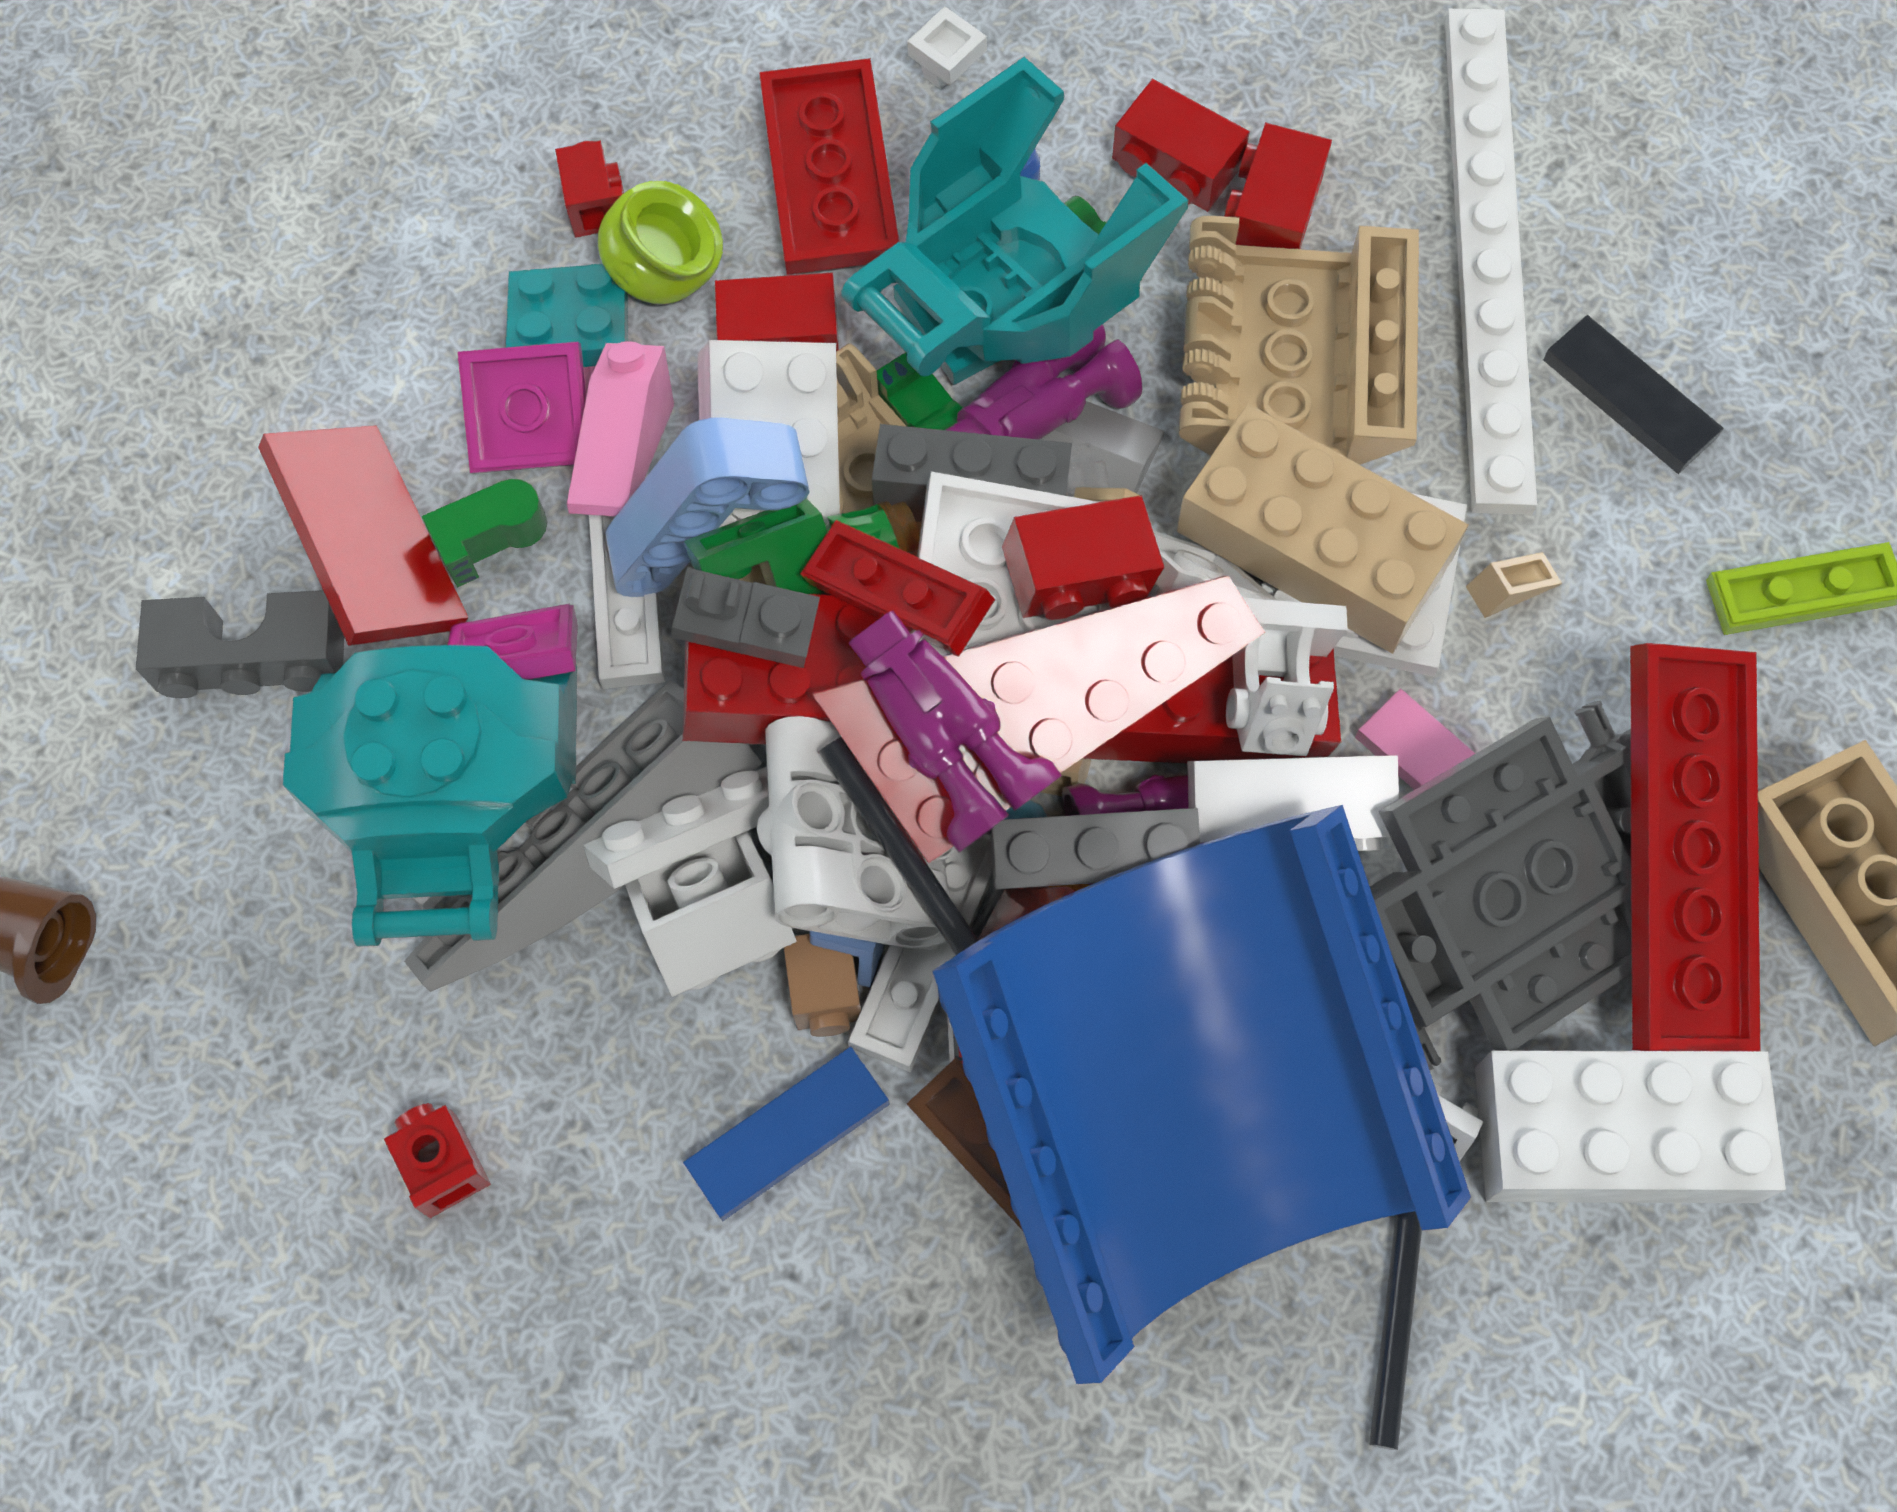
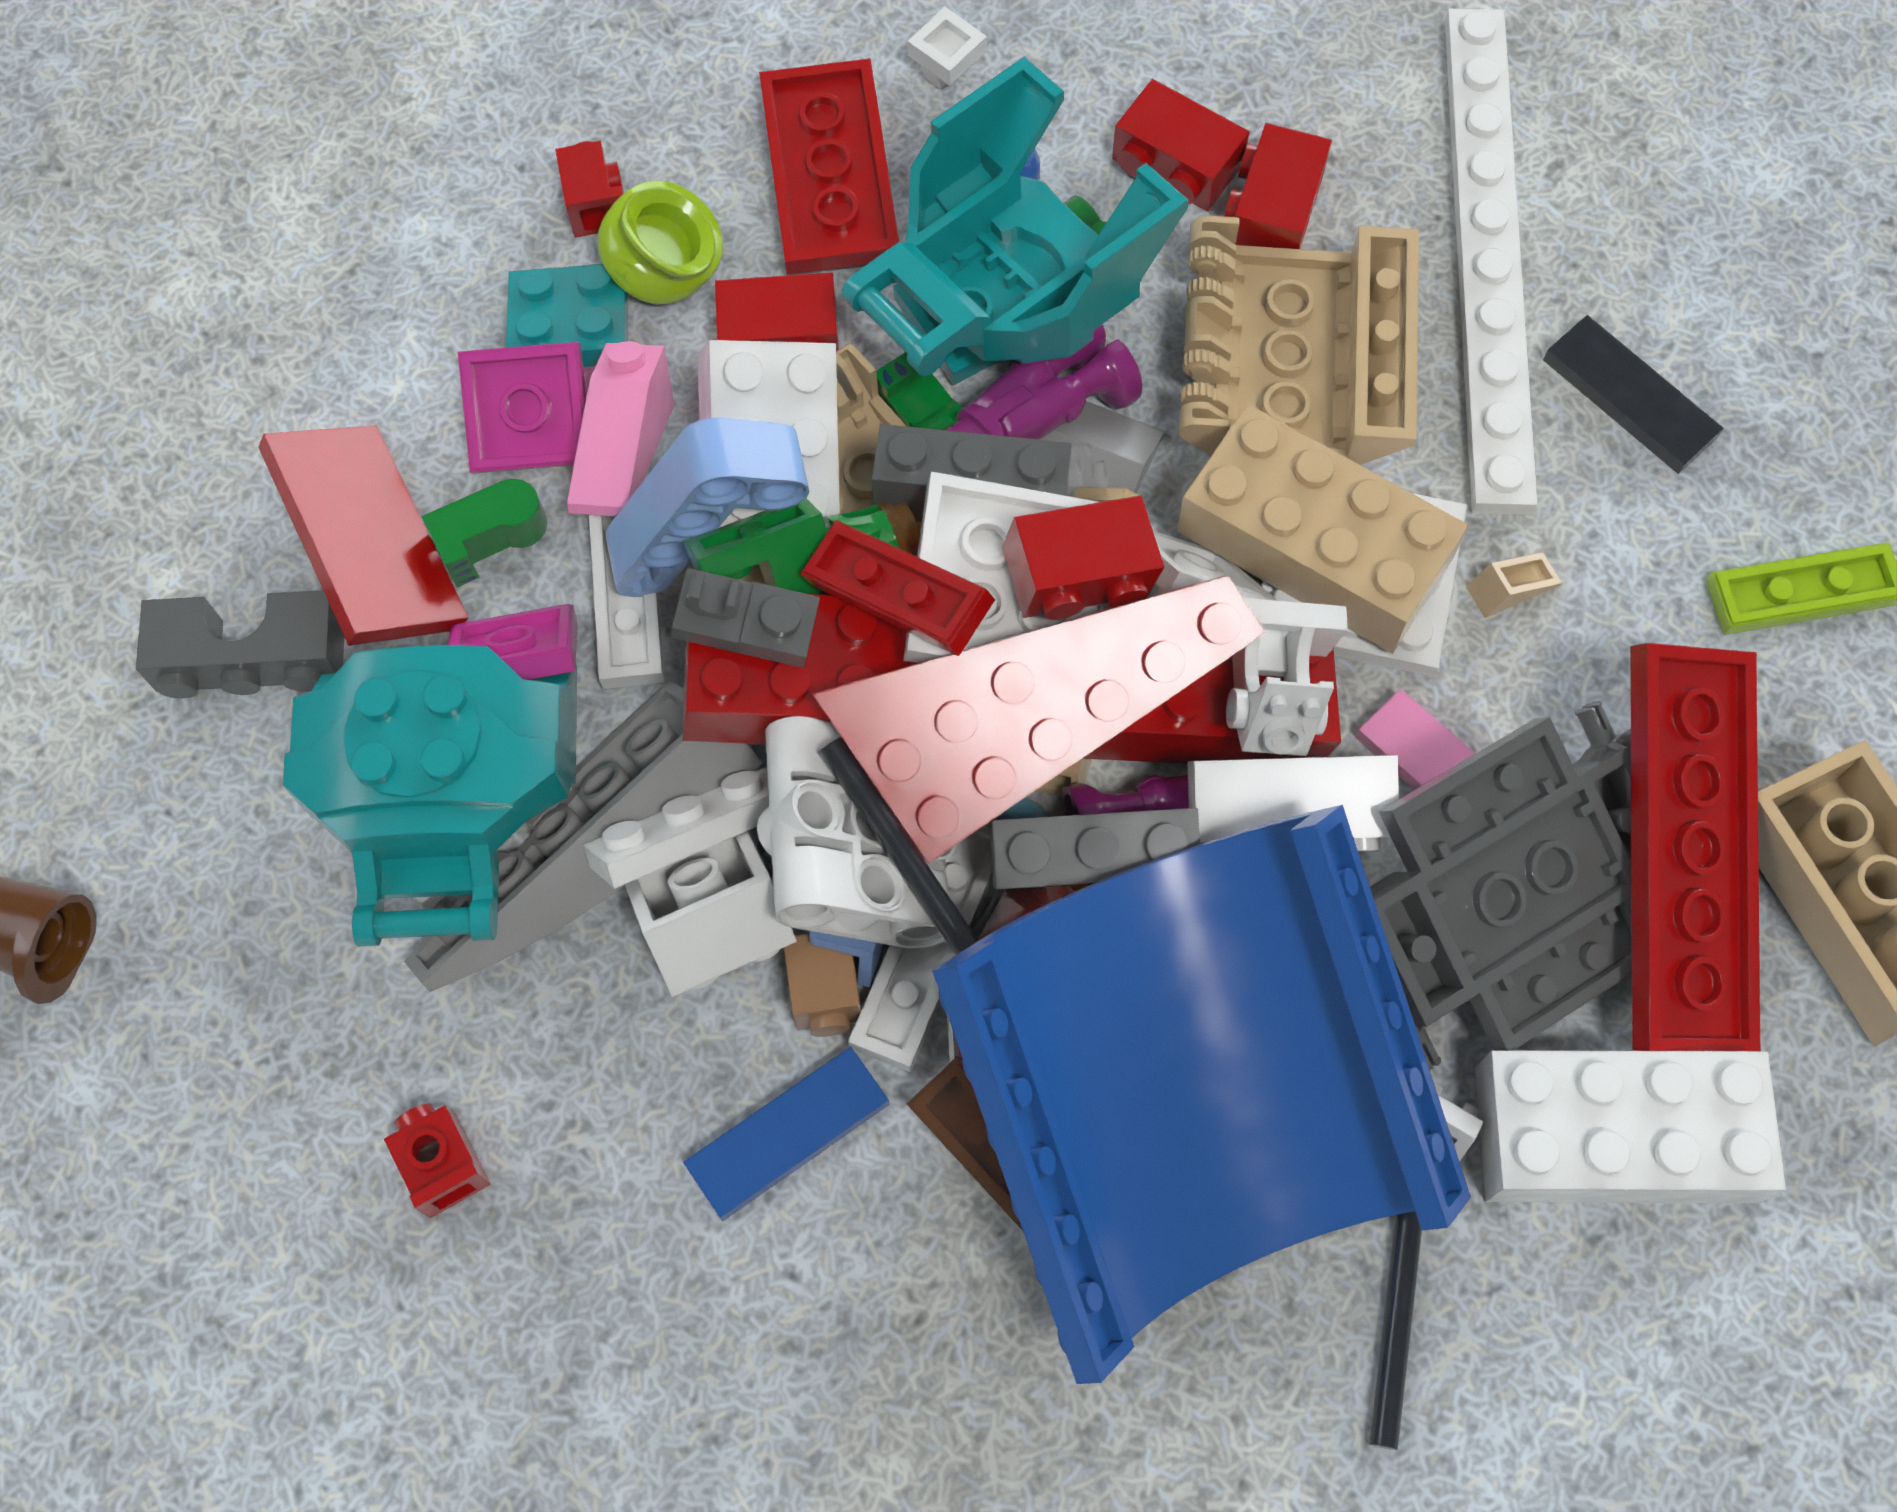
magenta piece [849,610,1062,853] -> none

